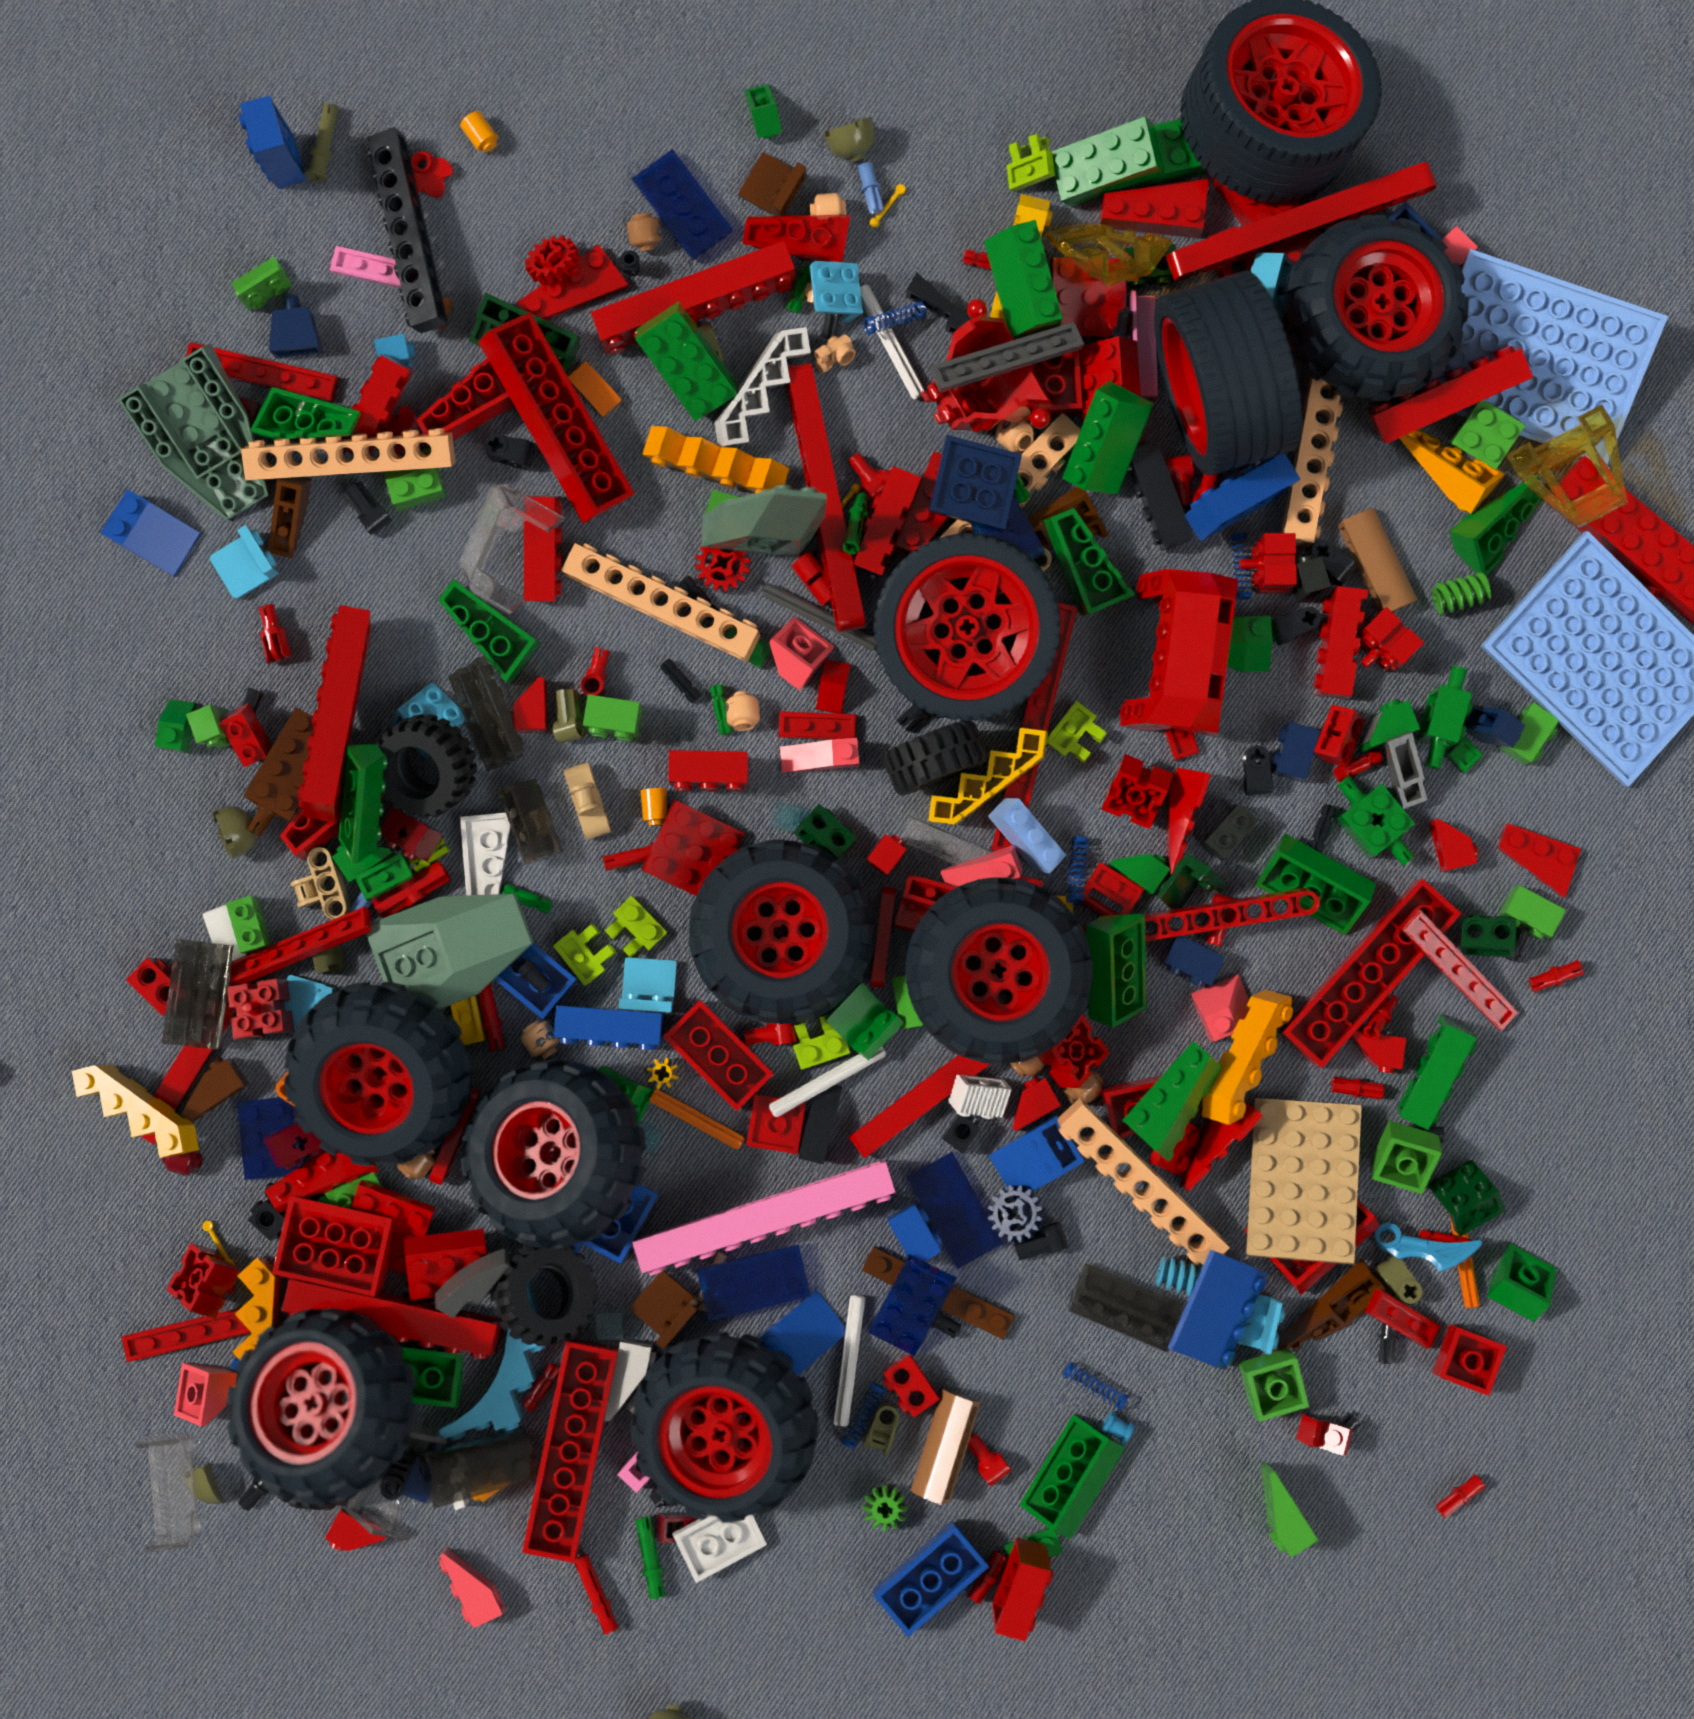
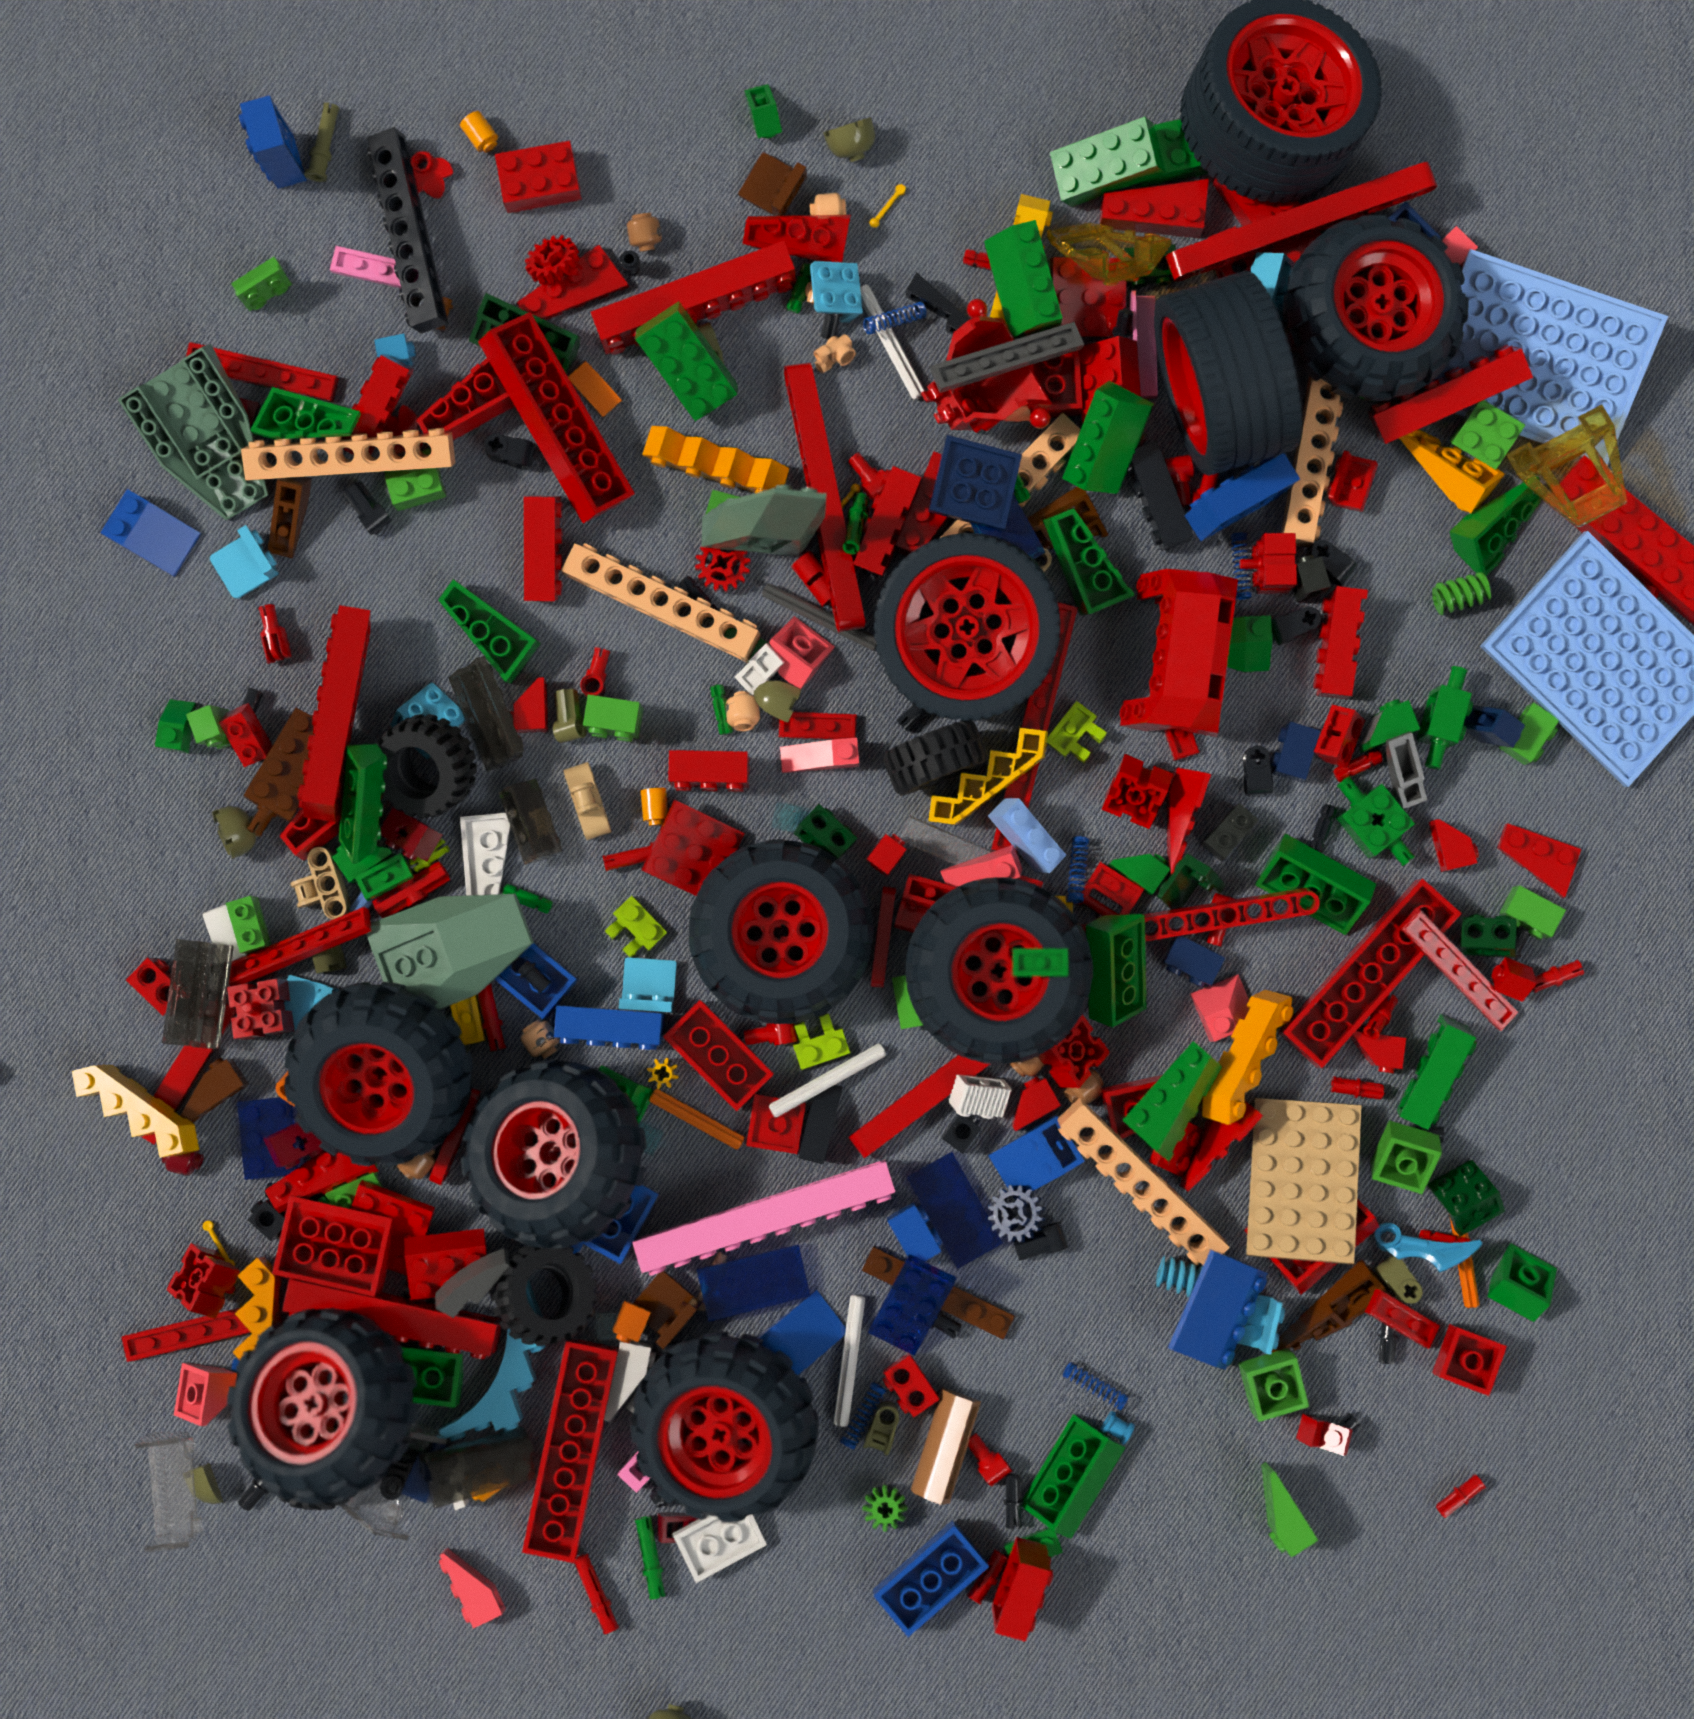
dark blue torso [269,295,323,358] -> none
red slope [324,1505,391,1551] -> none
clear windscreen [459,484,564,615] -> none
red axle [522,1362,560,1412] -> none
lime plate [553,924,617,986] -> none
clear blue plate [632,149,733,261] -> none
black axle [660,659,701,703] -> none
white brick [714,327,811,447] -> none
red slope [816,659,851,714] -> none
green bracket [825,982,904,1061] -> none
medium blue axle [857,162,884,214] -> none
light nougat head [996,420,1034,453] -> none
lime plate [1006,134,1055,192] -> none
clear smoke brick [1067,1263,1183,1353] -> none
medium nougat brick [1337,508,1418,613] -> none
red brick [1357,606,1424,672] -> none
green tile [1445,737,1483,774] -> none
none -> red brick [495,141,582,213]
none -> orange brick [612,1300,651,1344]
none -> white slope [735,643,784,696]
none -> olive brick [753,681,801,723]
none -> black axle [1003,1474,1024,1529]
none -> green plate [1013,948,1068,976]
none -> red bracket [1327,450,1378,512]
none -> red brick [1491,957,1537,1002]

